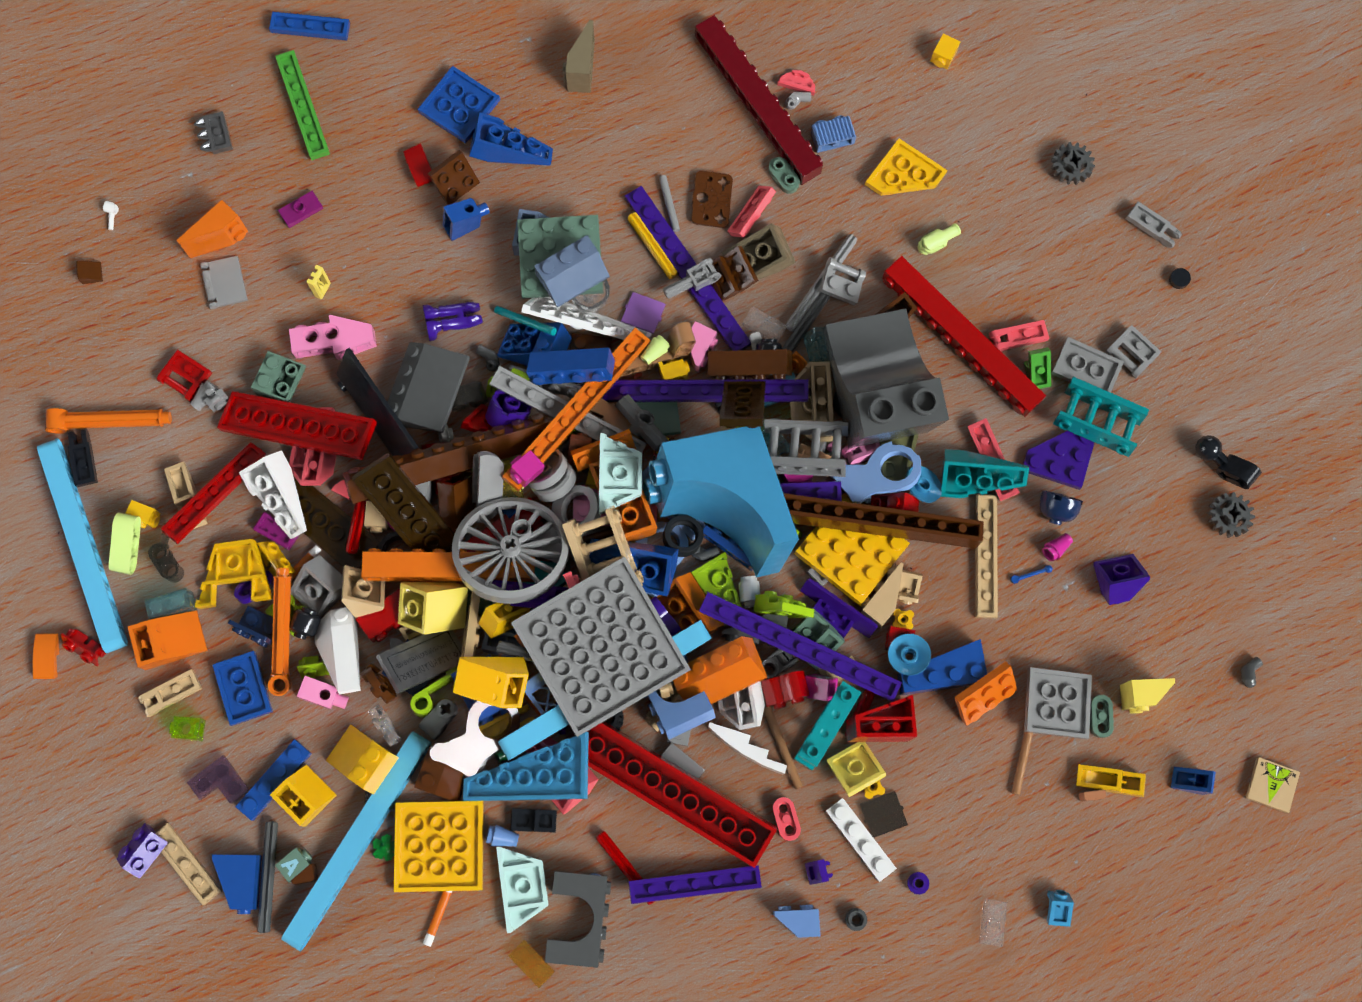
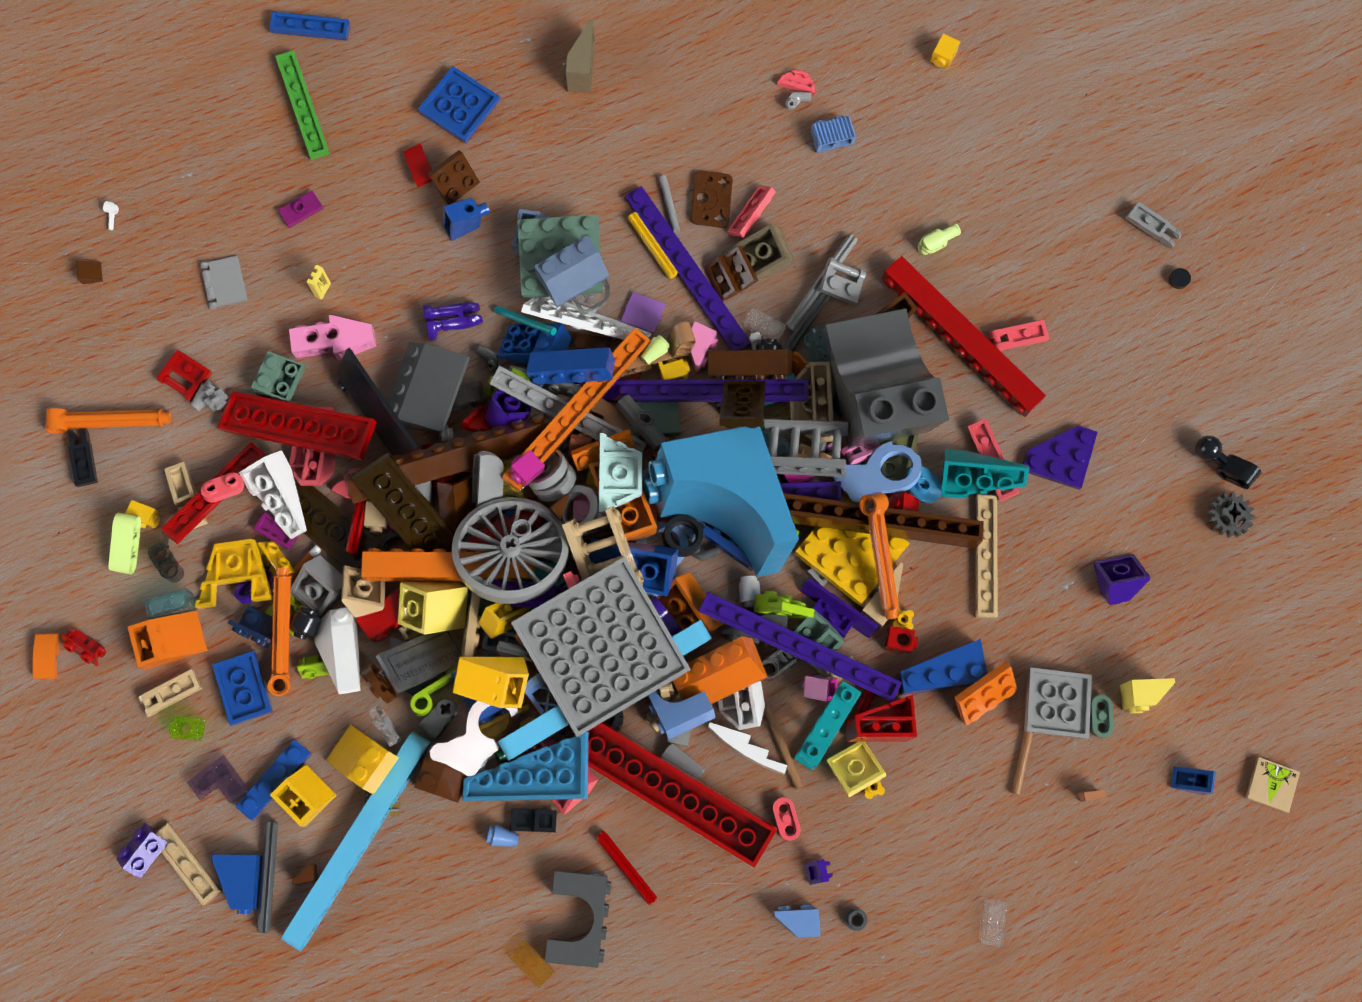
medium azure beam [37,438,128,654] -> none
orange slope [176,200,248,259] -> none
flat silver plate [194,111,233,154] -> none
sand green brick [275,848,313,882] -> none
bright pink torso [297,676,349,709] -> none
green plant [372,834,395,861] -> none
yellow plate [394,801,484,892] -> none
orange bar [423,891,452,947] -> none
blue wedge [469,112,553,166] -> none
light aqua wing [496,847,549,933] -> none
dark purple plate [628,865,762,904] -> none
light grey connector [663,258,721,299] -> none
lime wing [691,552,742,626] -> none
dark red brick [695,15,823,185] -> none
red brick [761,671,810,710] -> none
sand green plate [769,157,800,194] -> none
white plate [825,798,897,882] -> none
clear smoke piece [860,791,908,838] -> none
yellow plate [865,138,948,196] -> none
dark azure dish [888,634,931,676] -> none
tan bracket [897,570,923,604] -> none
dark purple plate [907,872,929,895] -> none
blue hinge [1011,565,1053,584] -> none
bright green slope [1024,347,1051,389] -> none
dark blue cylinder [1040,491,1083,525] -> none
dark pink cone [1042,533,1073,561] -> none
dark azure bracket [1047,890,1074,927] -> none
dark grey gear [1051,142,1095,185] -> none
light grey plate [1051,337,1124,393] -> none
teal fence [1053,377,1149,457] -> none
yellow slope [1076,764,1146,797] -> none
light grey plate [1106,325,1161,378] -> none
dark grey arm [1241,657,1263,688] -> none
none -> coral plate [201,473,244,503]
none -> reddish brown slope [550,495,569,521]
none -> orange piece [859,492,900,619]

